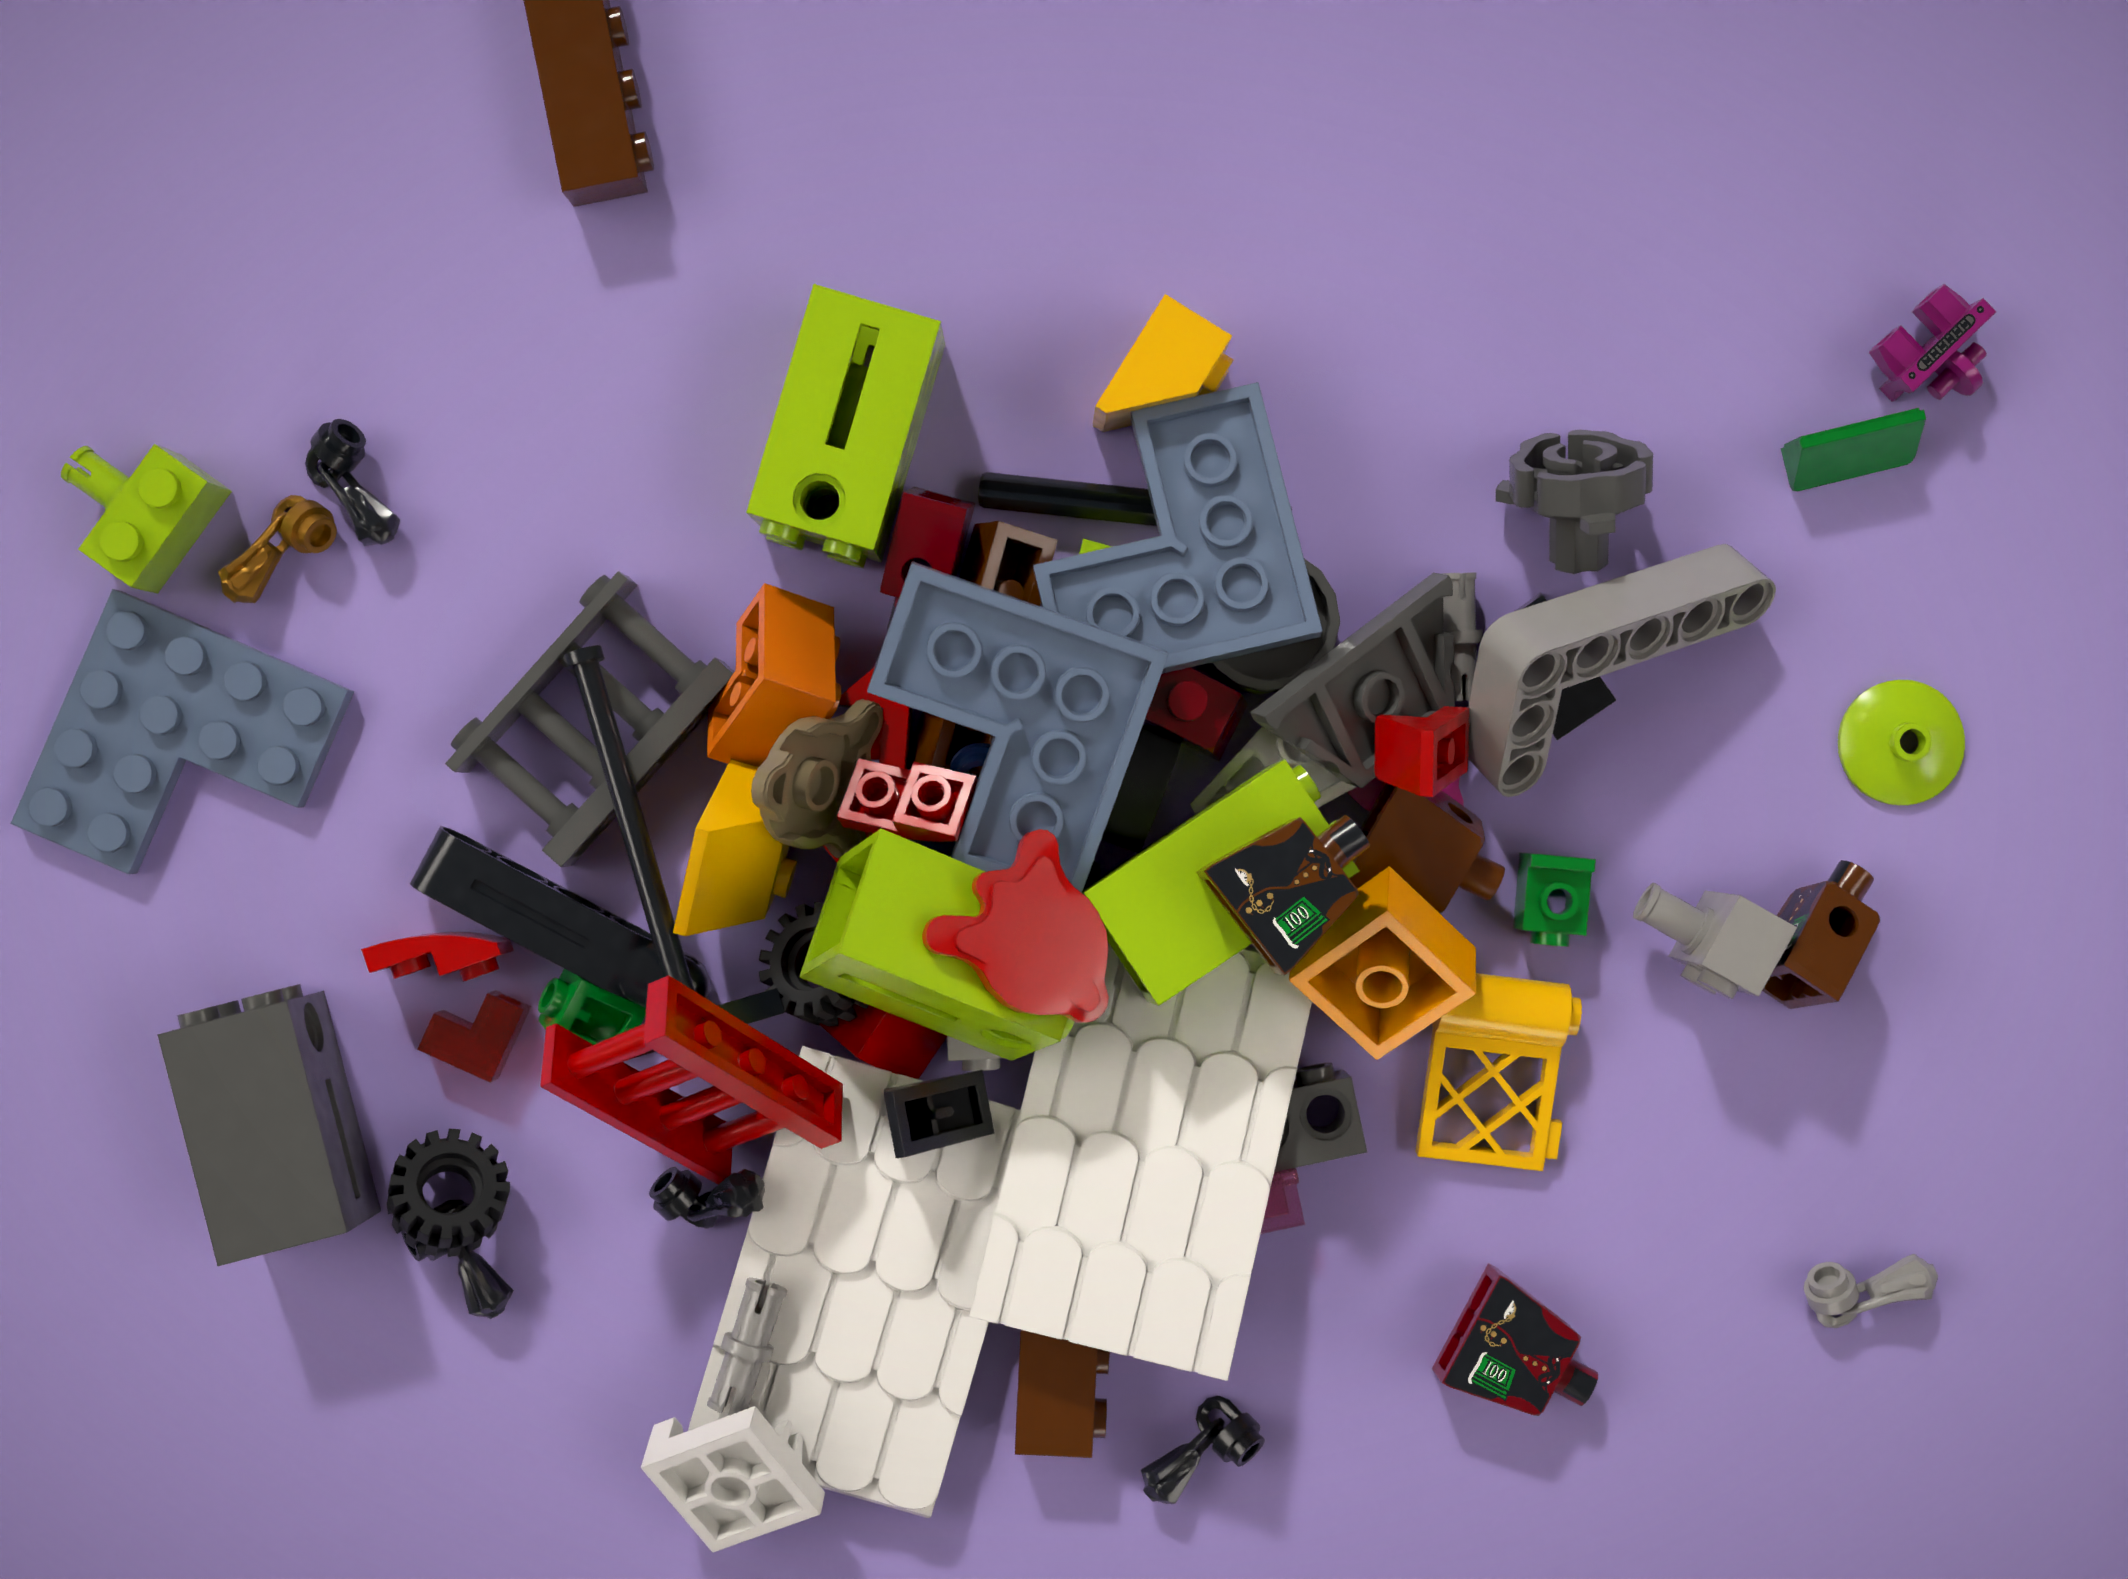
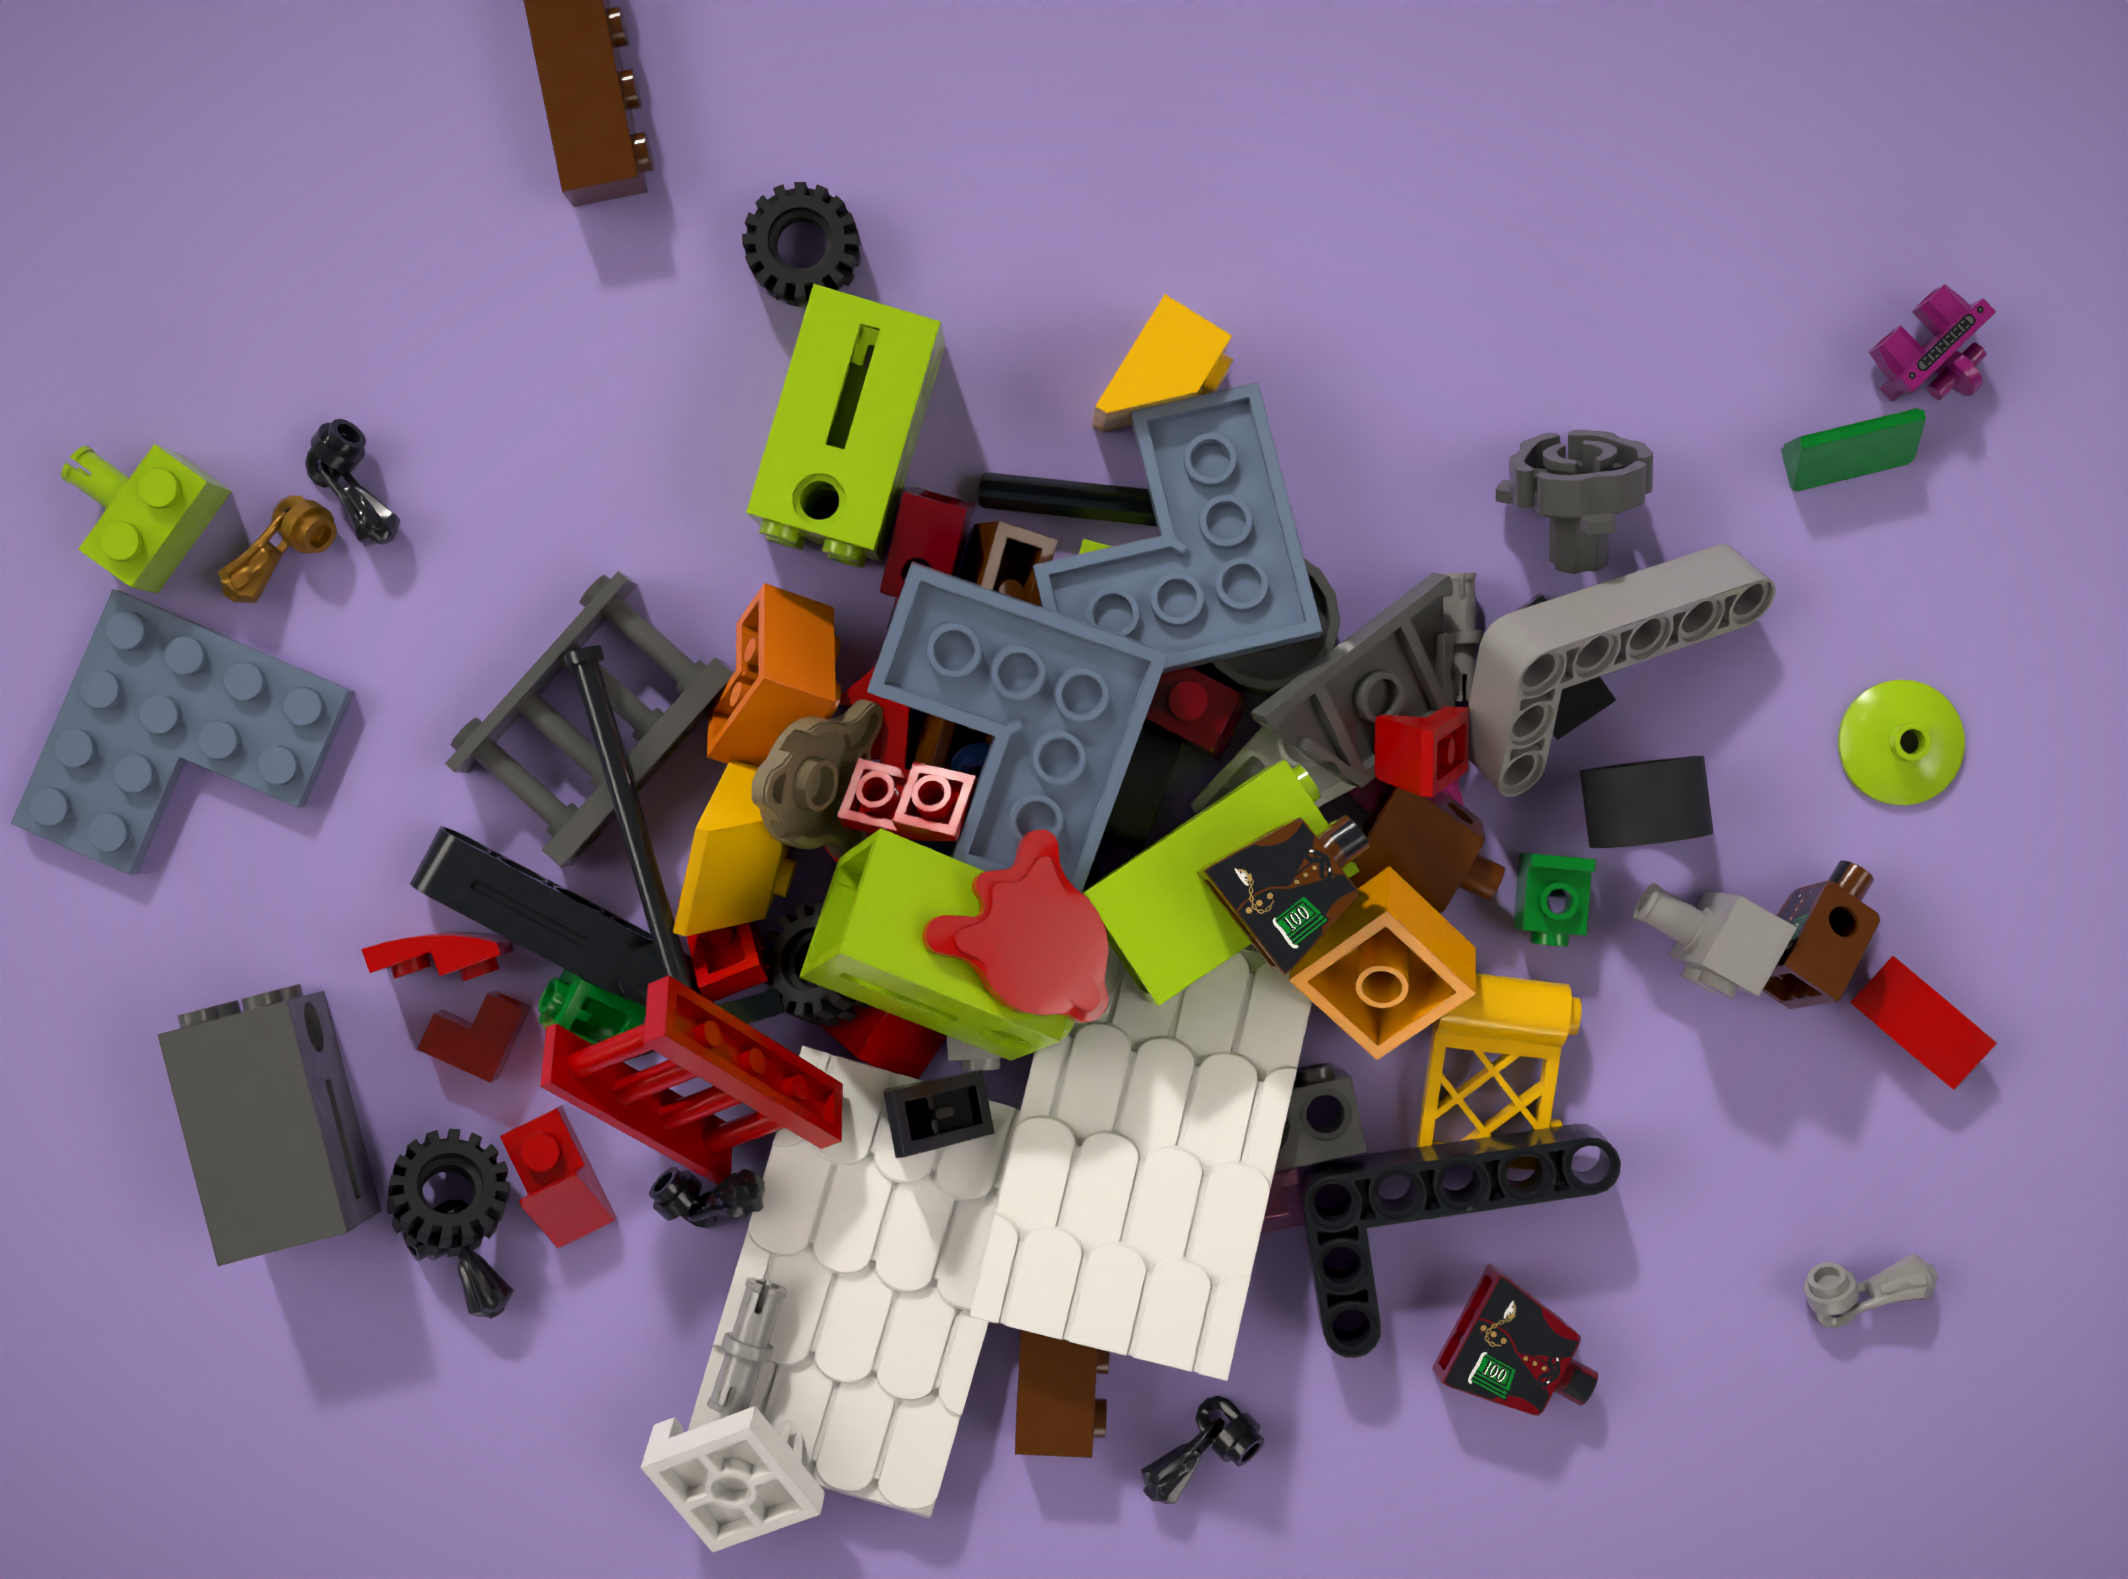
none -> red slope [500,1105,617,1248]
none -> red slope [678,899,770,1002]
none -> black tyre [742,182,861,307]
none -> black beam [1300,1124,1621,1358]
none -> black piece [1580,756,1714,848]
none -> red slope [1850,956,1998,1090]

